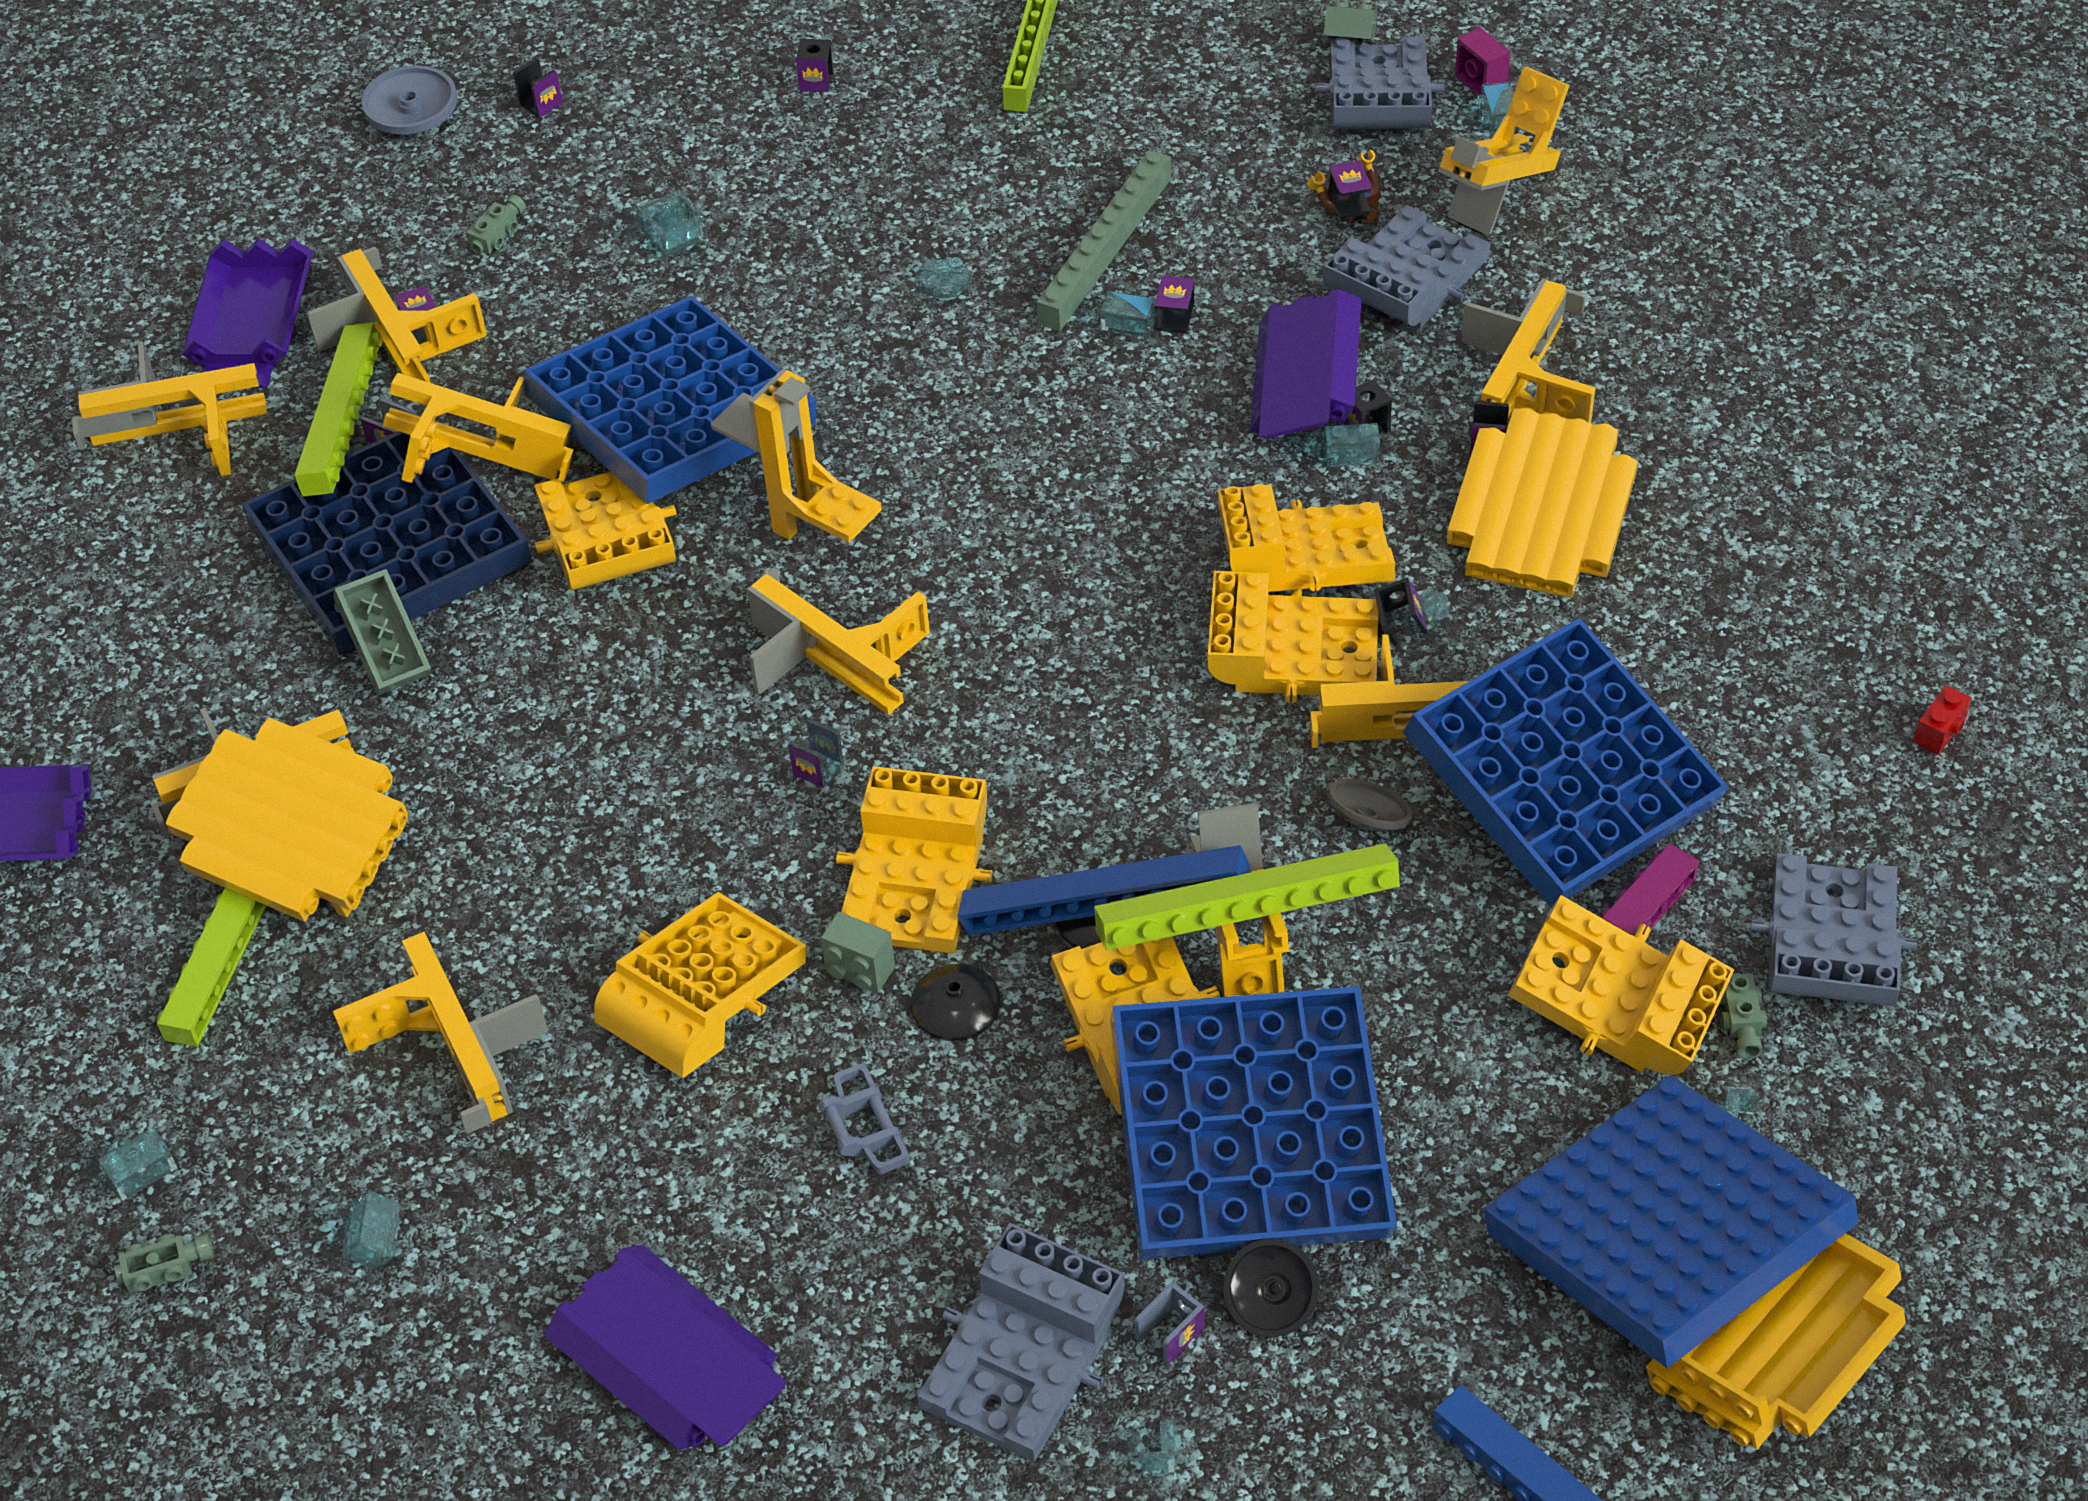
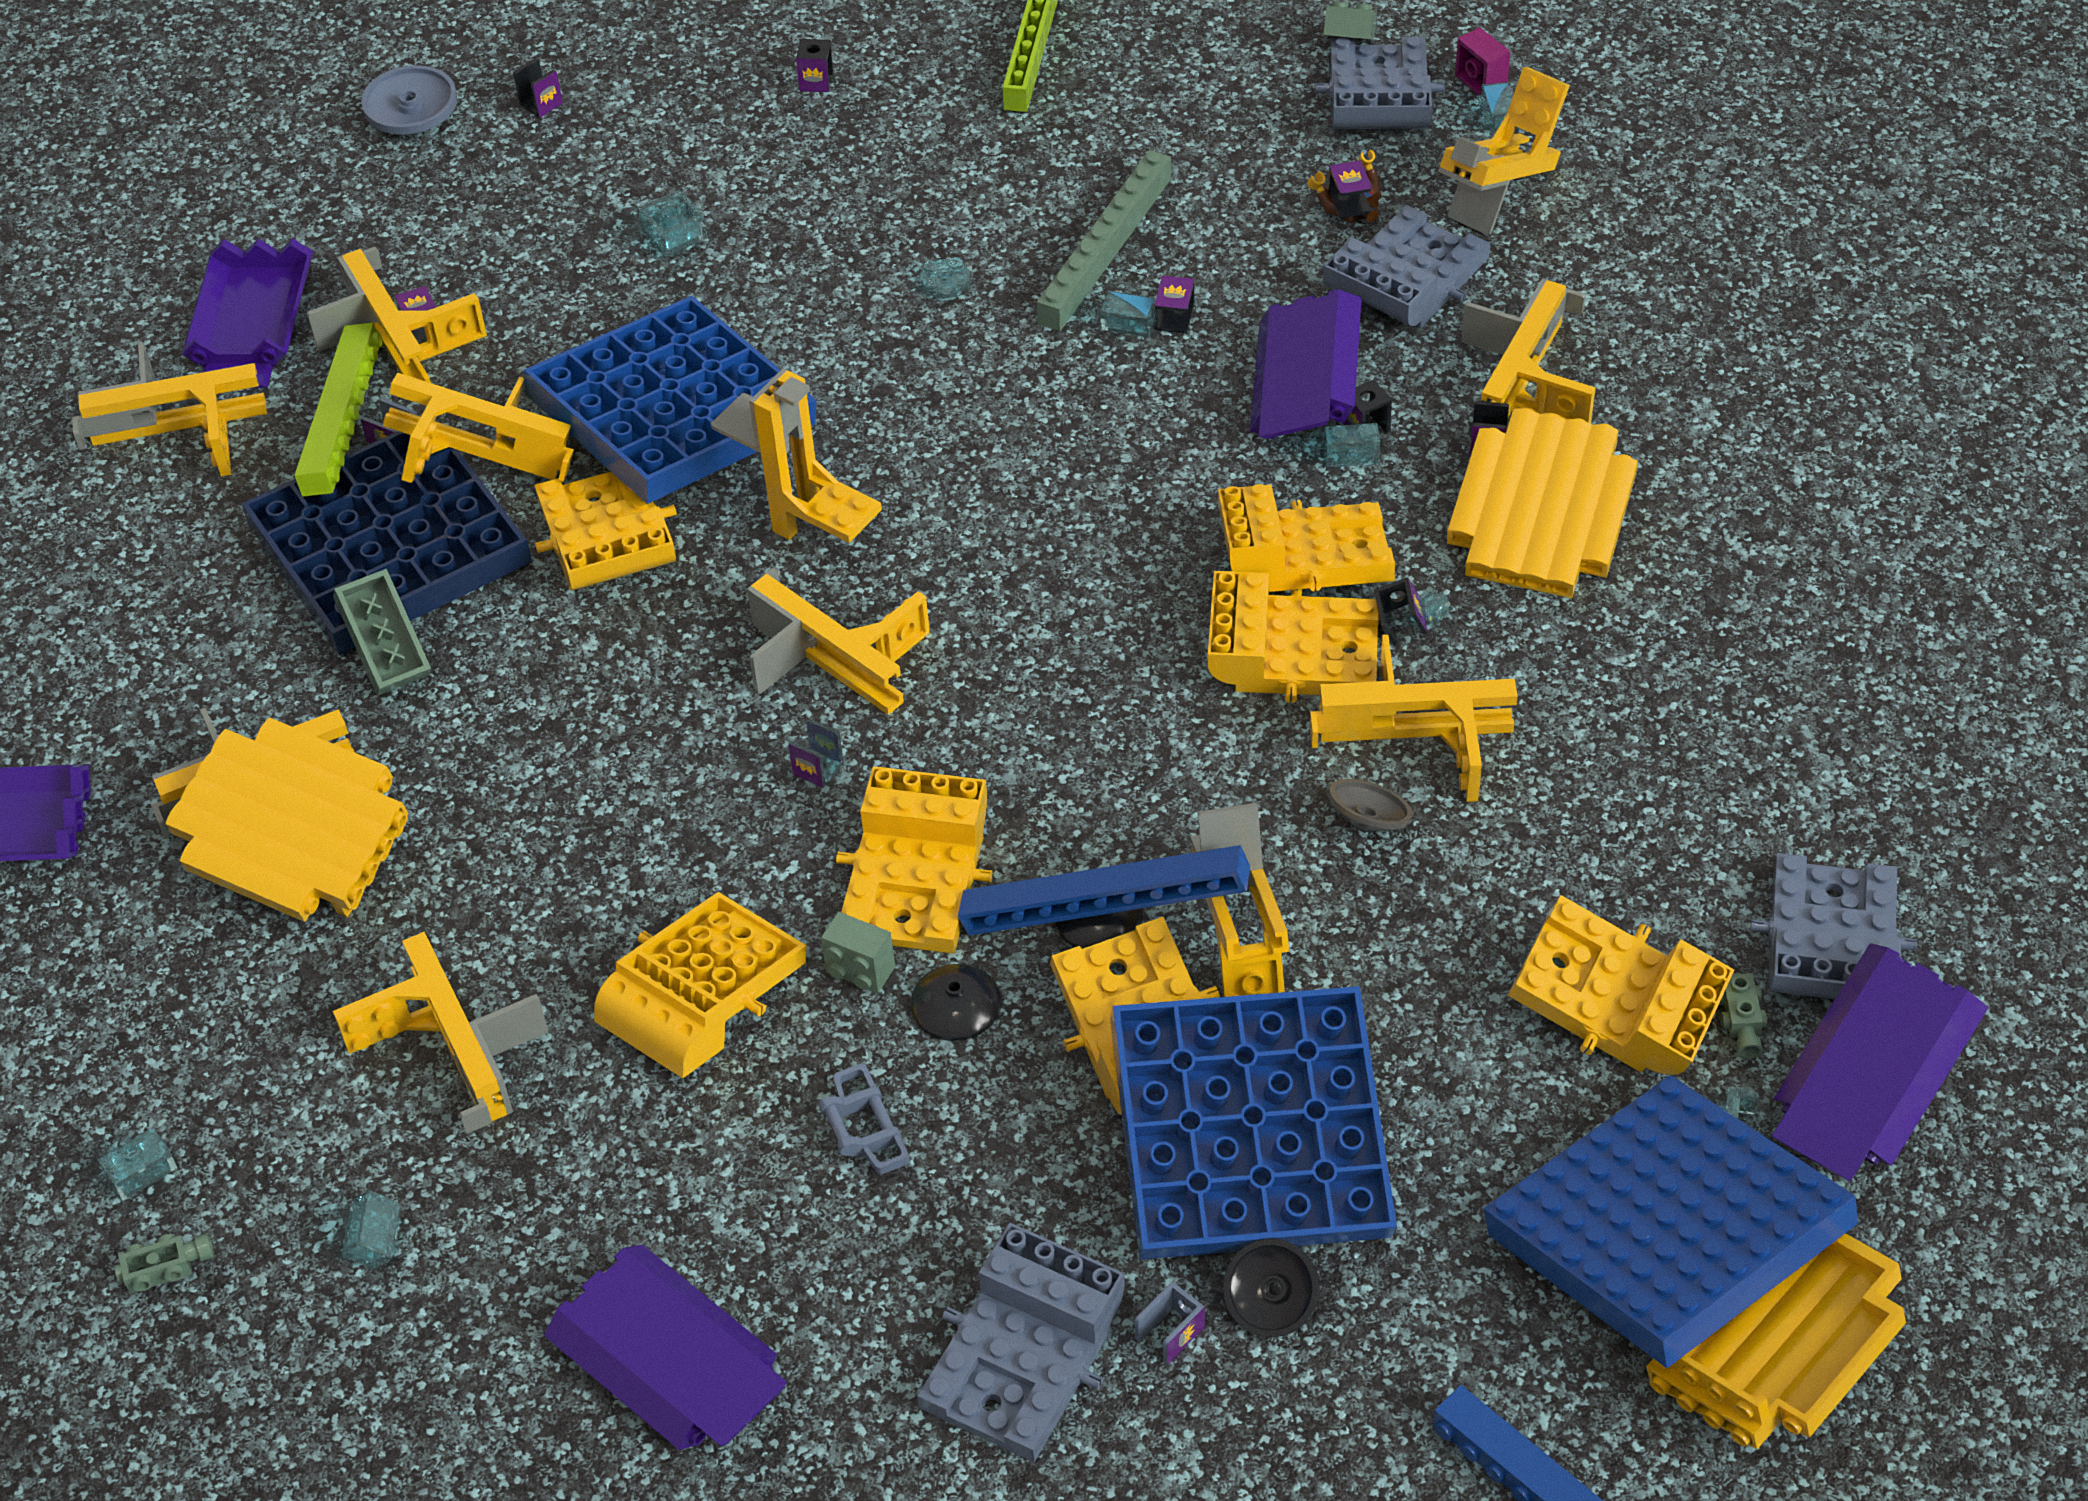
lime brick [157,888,266,1047] -> none
sand green brick [466,195,526,255] -> none
lime brick [1094,843,1400,951] -> none
clear light blue bracket [1141,1421,1181,1476] -> none
blue brick [1403,617,1729,908] -> none
magenta brick [1600,843,1699,936] -> none
red brick [1913,685,1972,755] -> none
none -> dark purple panel [1772,943,1989,1182]

